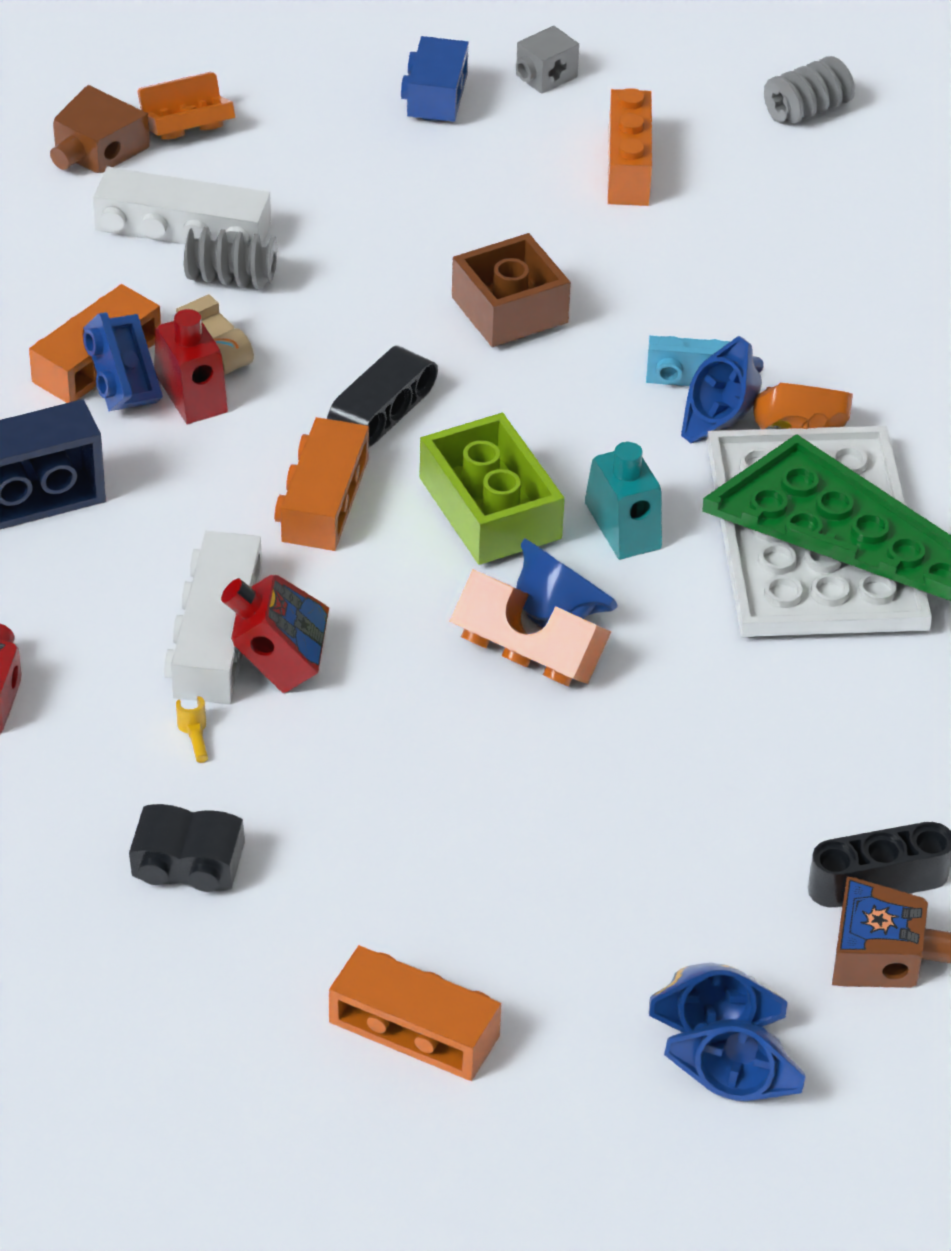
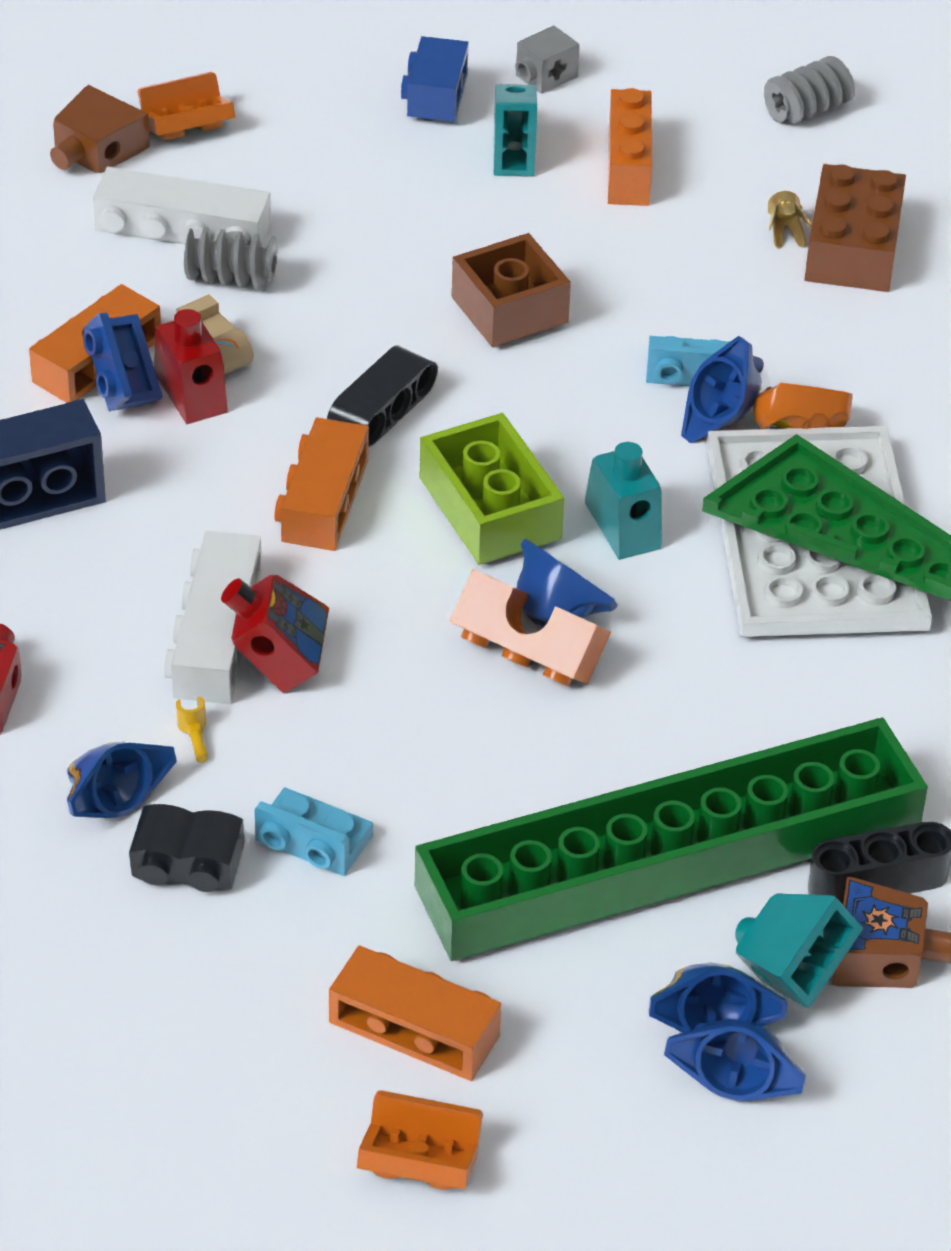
none -> blue hat [67,741,177,818]
none -> medium azure bracket [254,787,373,876]
none -> orange bracket [356,1090,483,1190]
none -> green brick [414,717,928,961]
none -> teal torso [493,84,537,176]
none -> teal torso [735,893,864,1008]
none -> pearl gold piece [767,191,812,249]
none -> dark orange brick [804,163,907,292]

